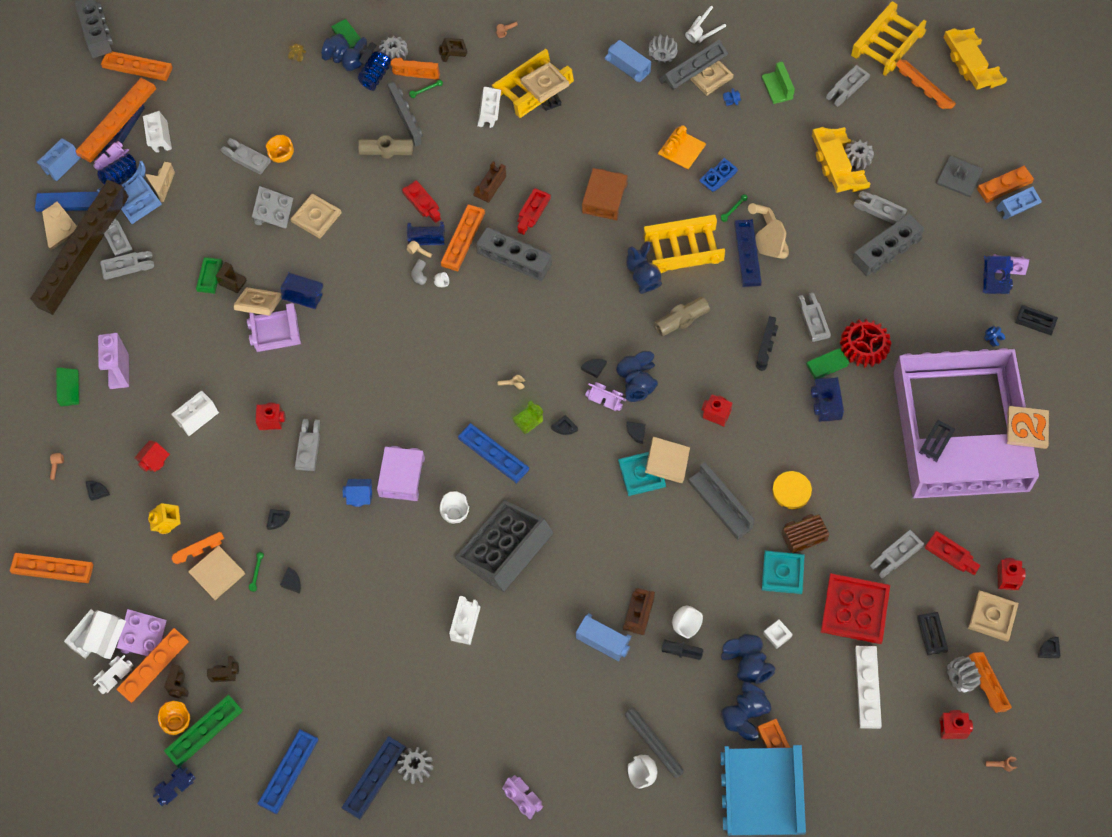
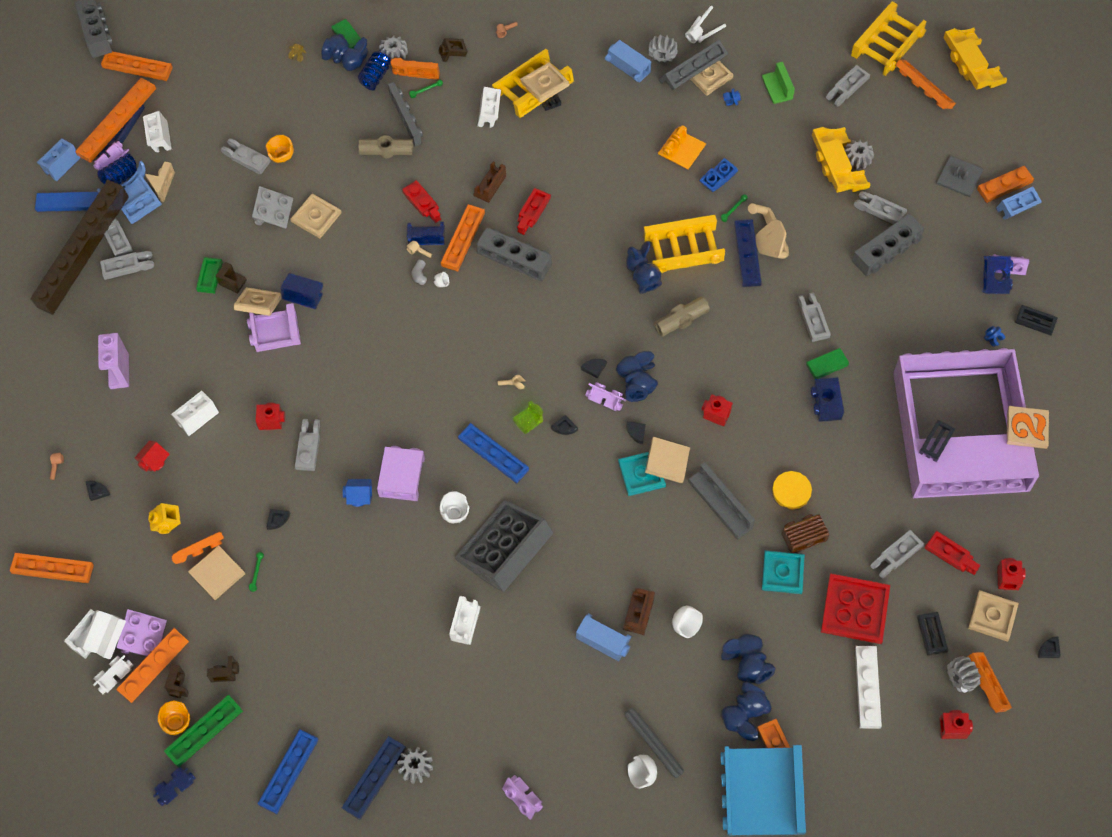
tan wing [42,202,77,250] -> none
green slope [56,367,80,407] -> none
black tile [280,567,301,593] -> none
black plate [359,42,377,65] -> none
dark orange panel [582,168,628,221] -> none
black axle [662,639,703,660] -> none
black plate [756,316,778,371] -> none
white plate [763,620,793,649] -> none
red gear [840,318,892,368] -> none
nougat hand [985,756,1017,772] -> none

